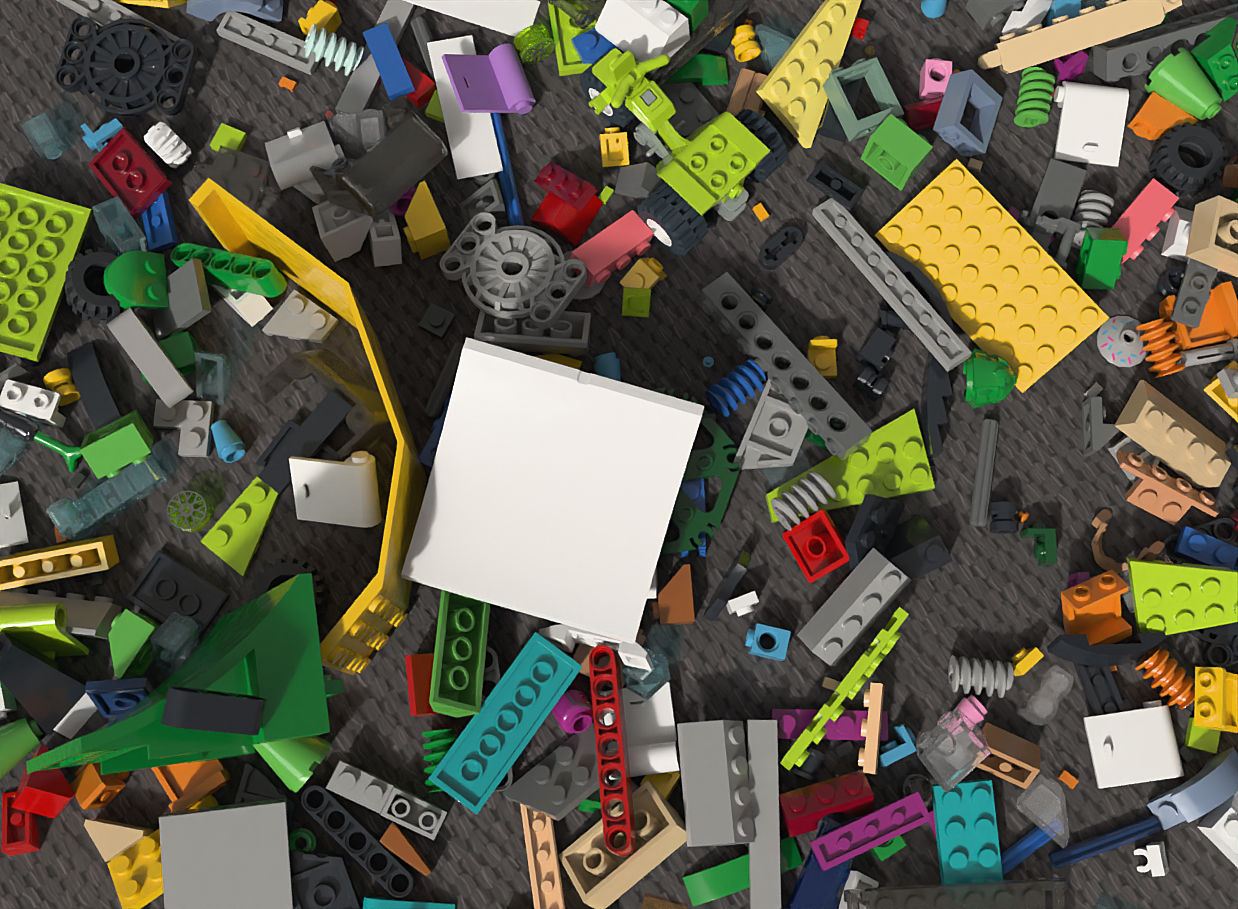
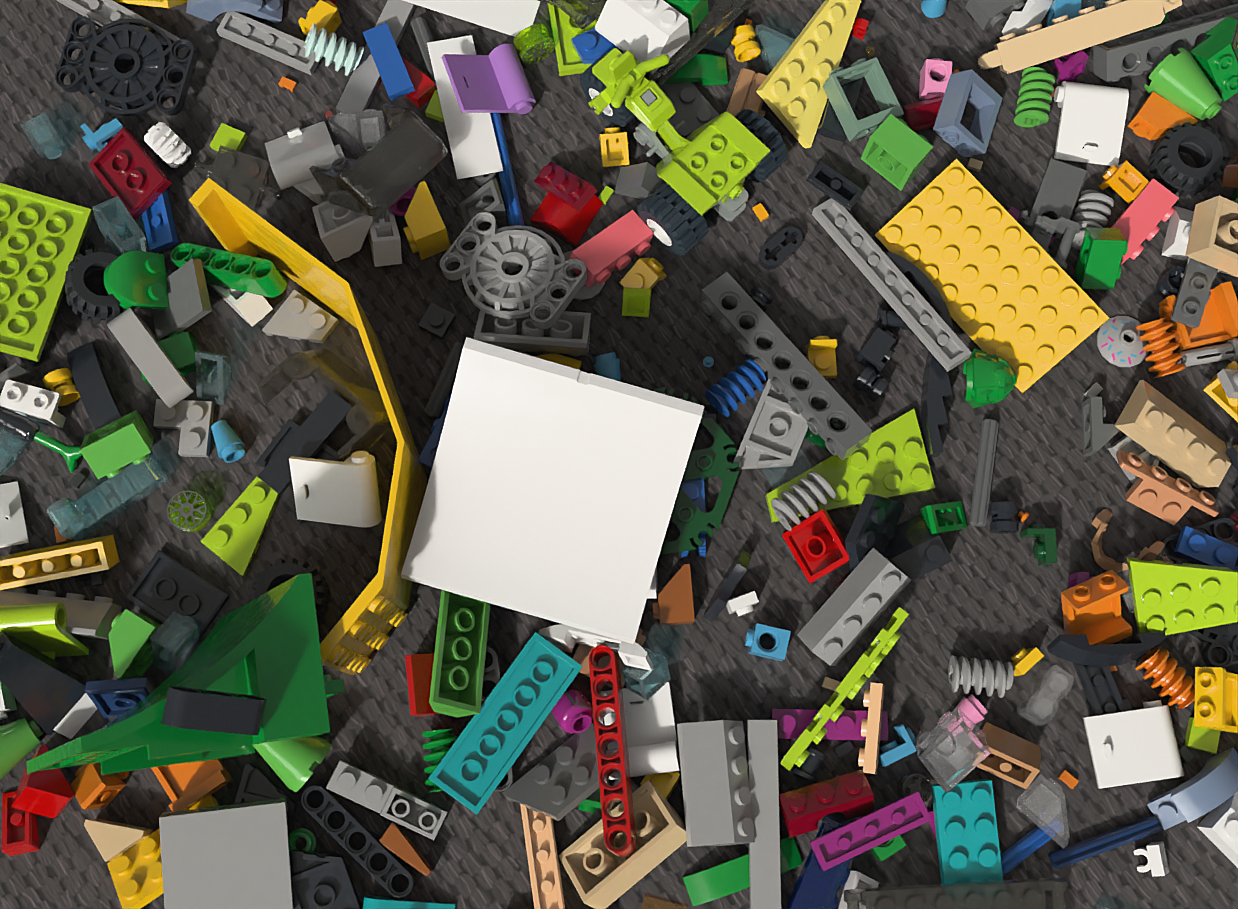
none -> green slope [918,501,967,534]
none -> light orange bracket [1098,160,1149,204]

